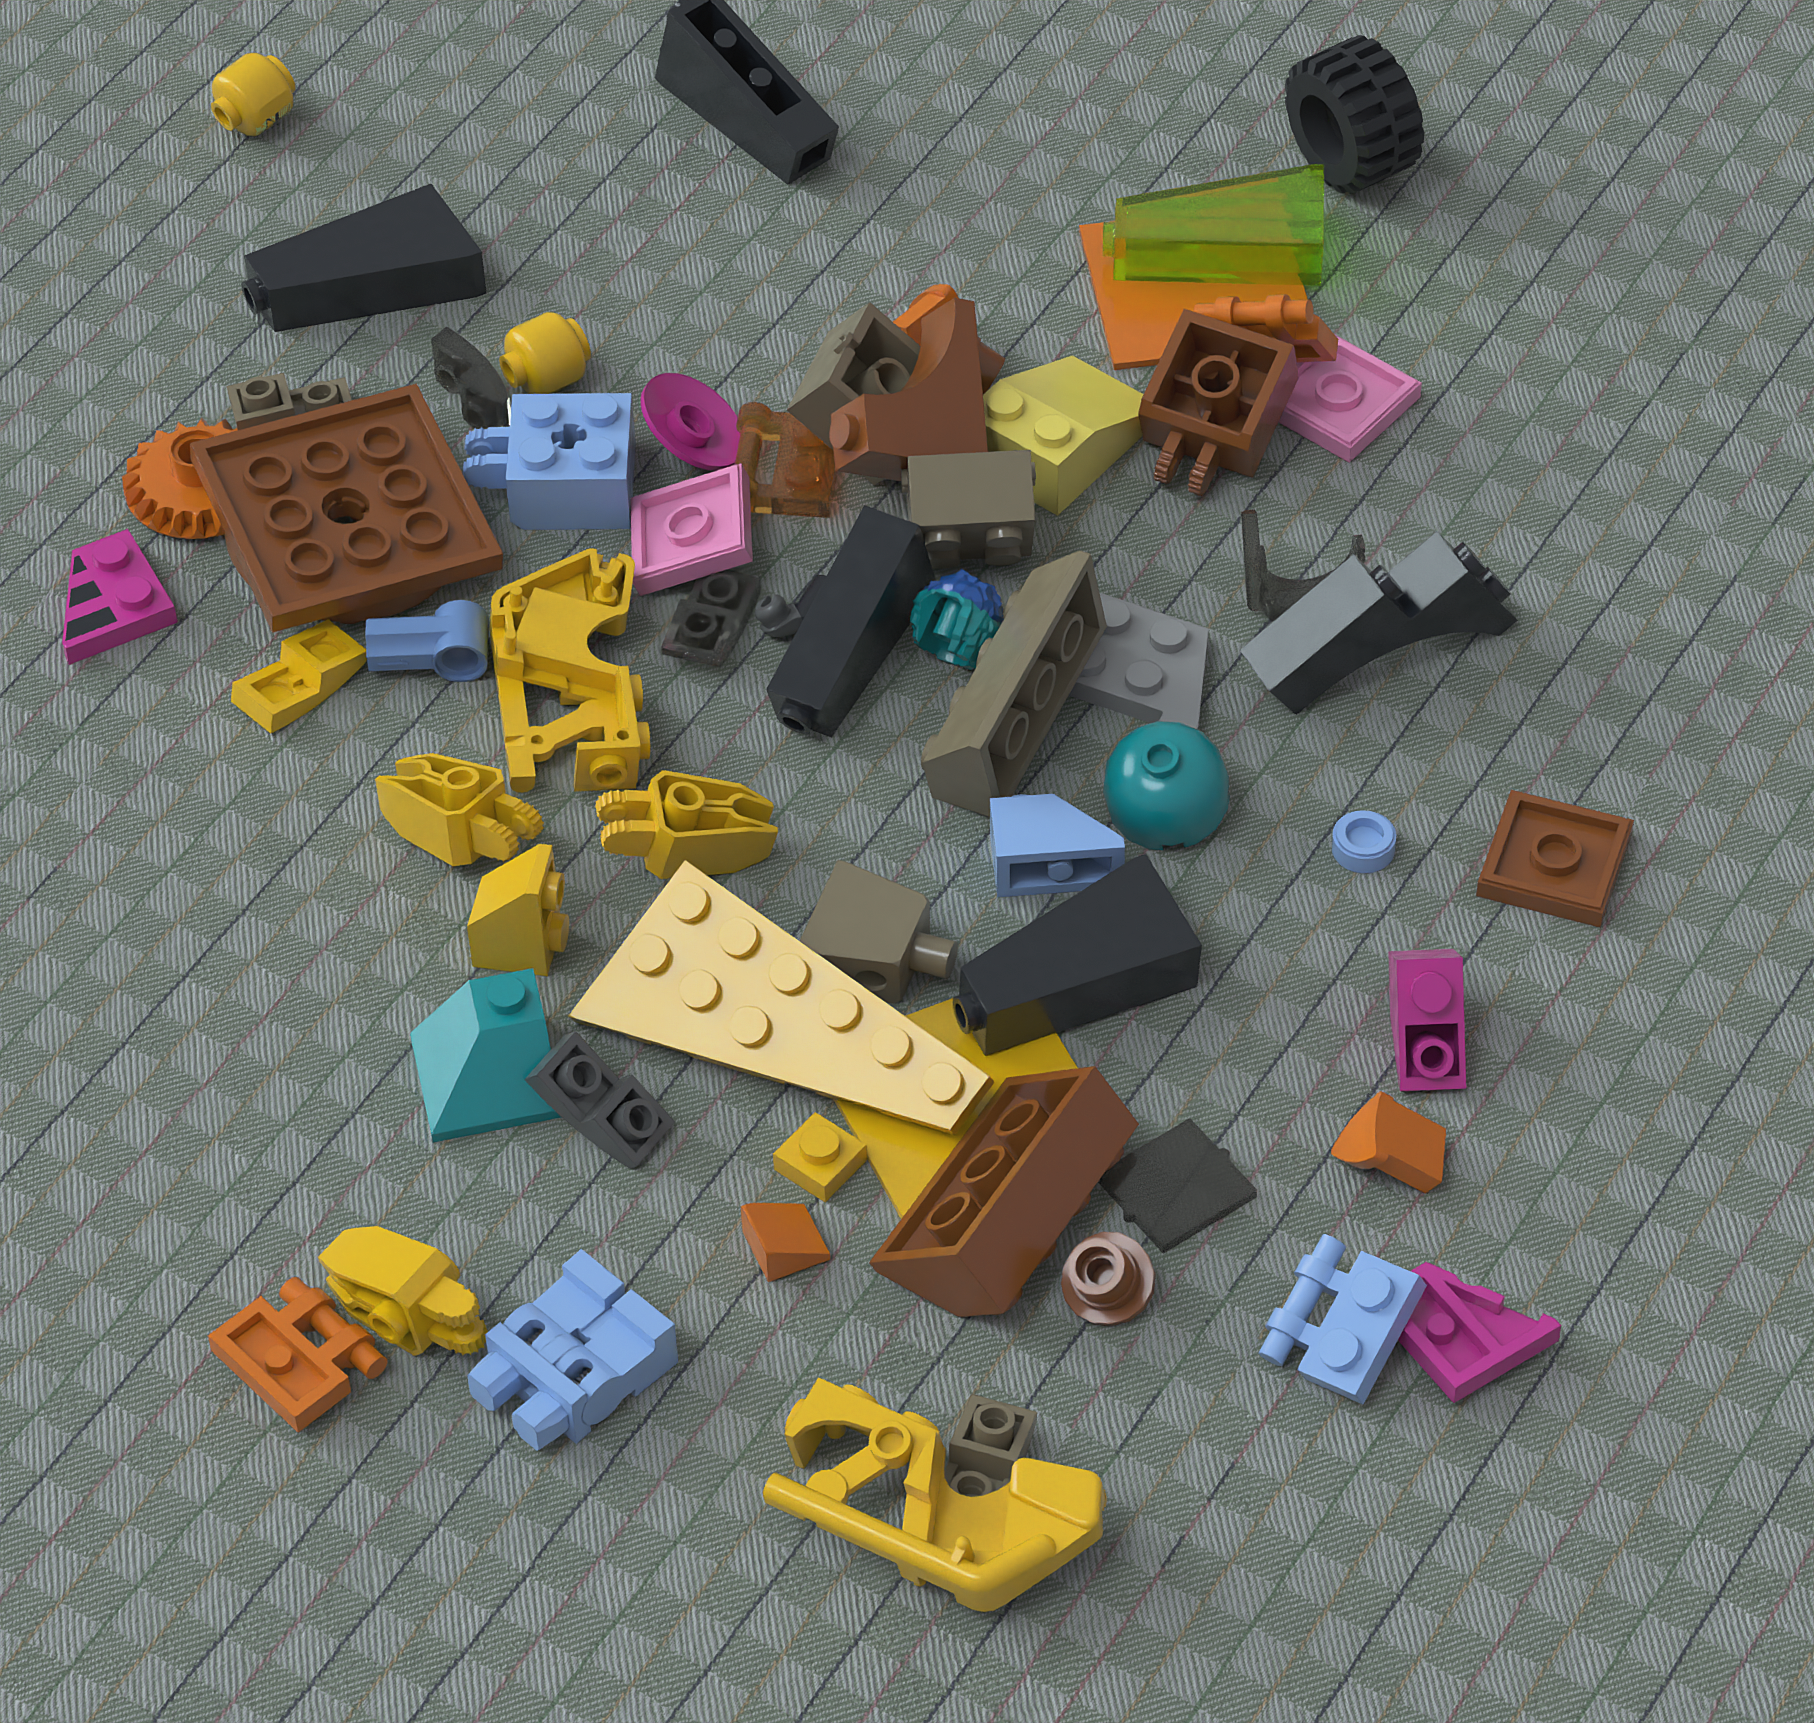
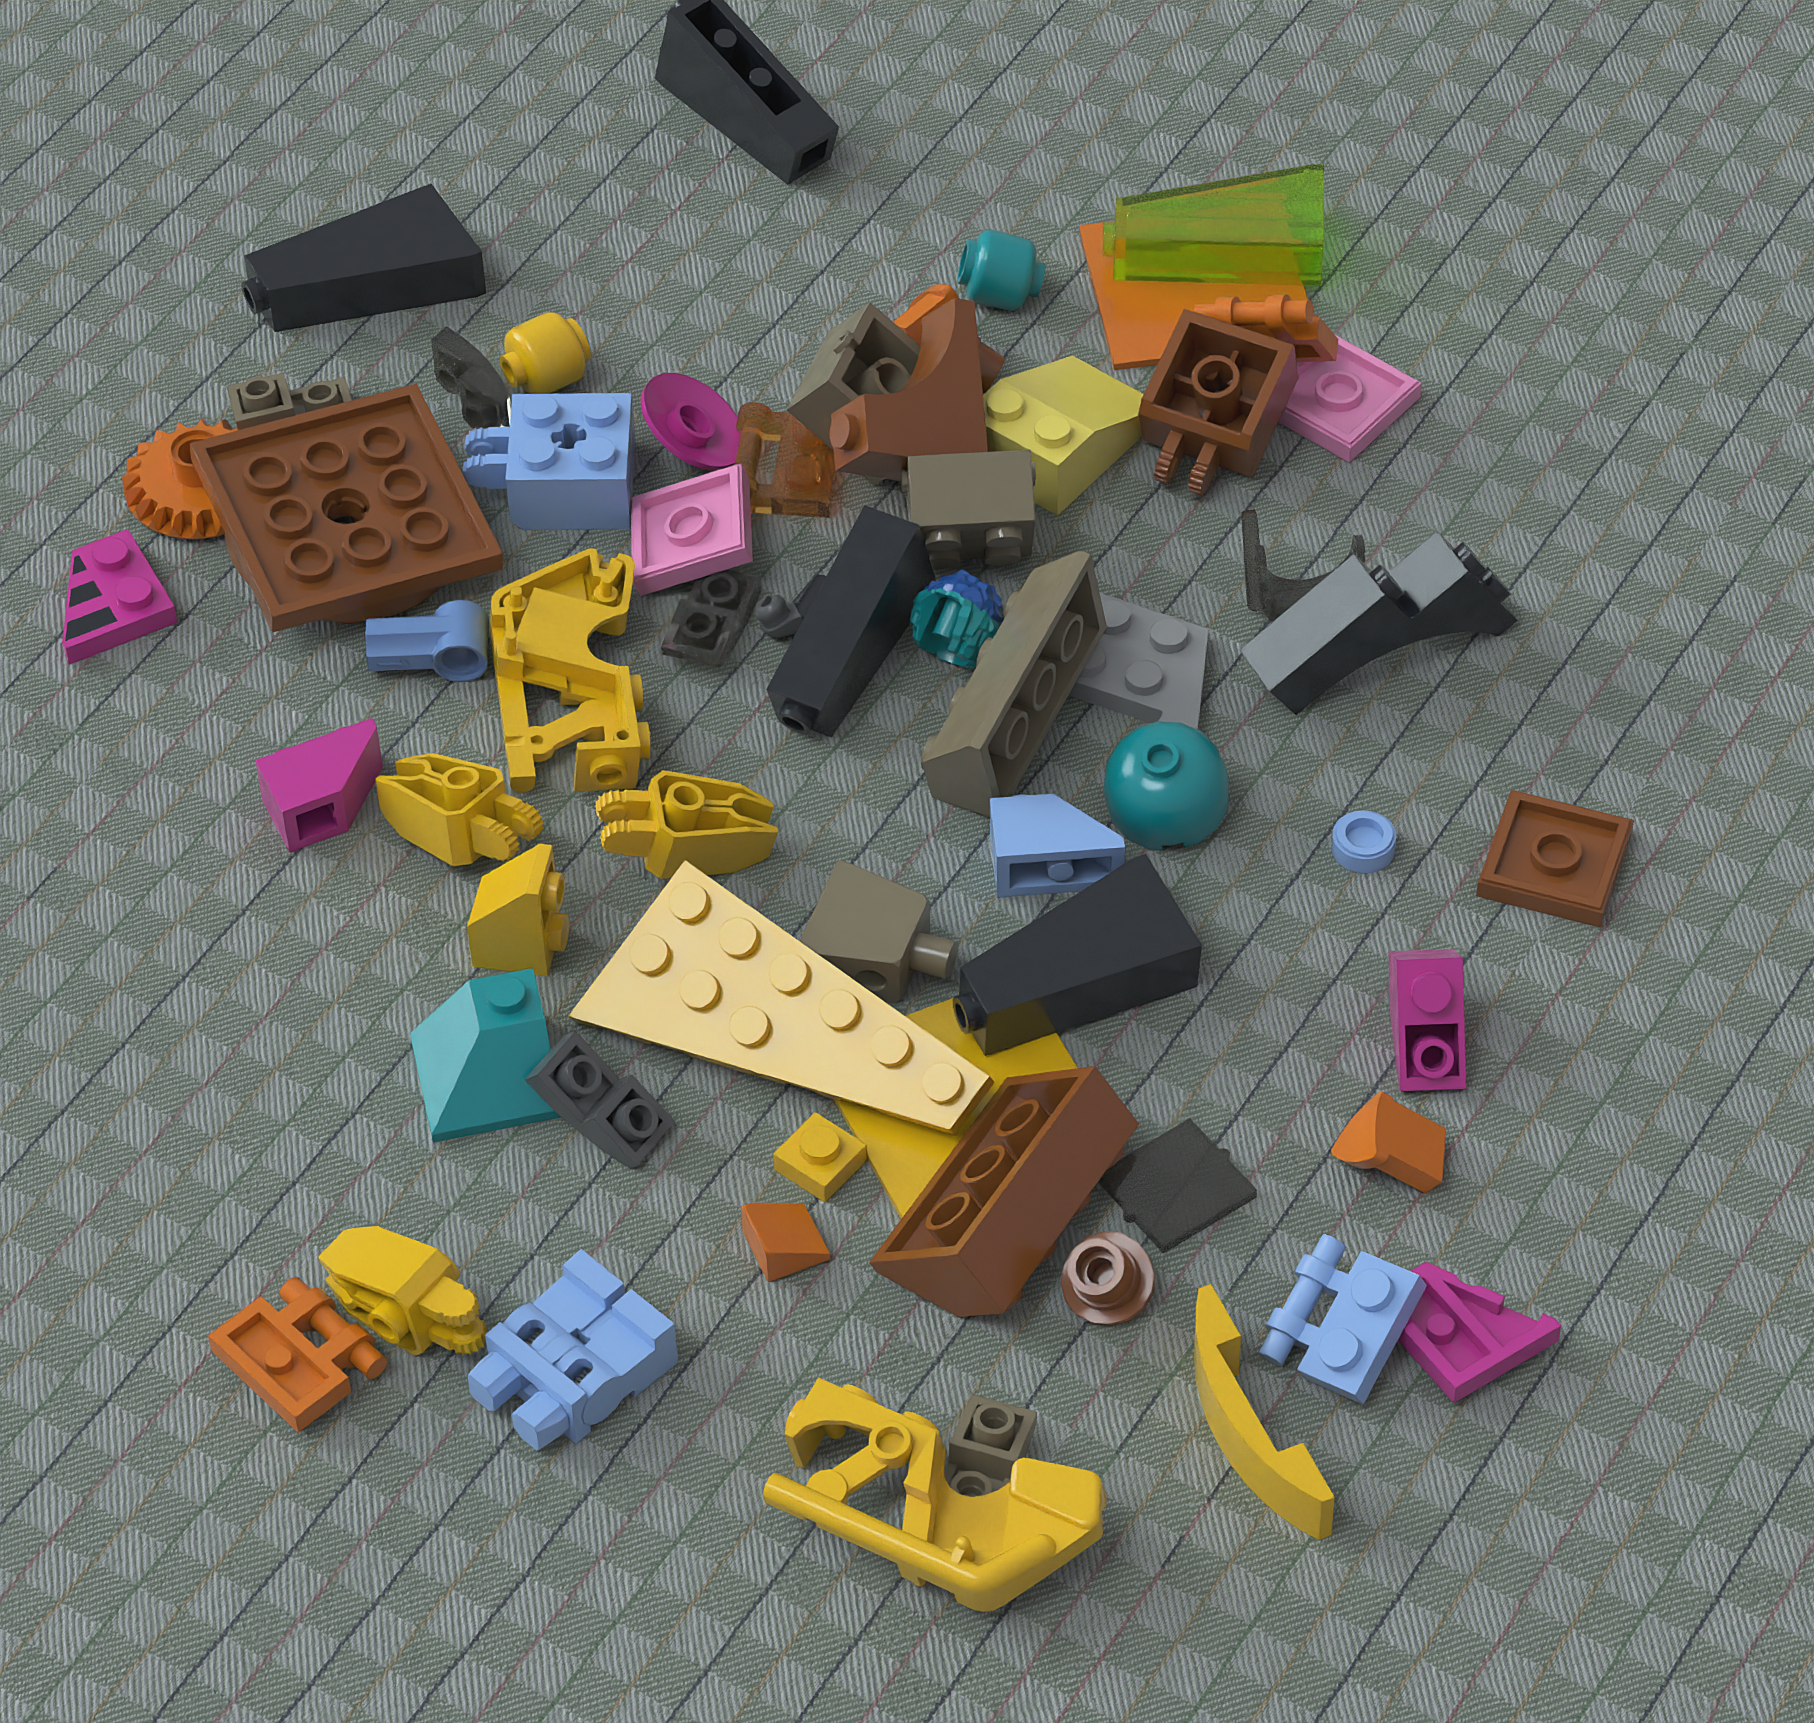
yellow head [211,53,296,136] -> none
yellow slope [231,619,367,734] -> none
black tyre [1285,35,1425,194] -> none
none -> dark pink slope [255,718,383,853]
none -> teal head [957,229,1046,312]
none -> yellow slope [1194,1284,1335,1540]

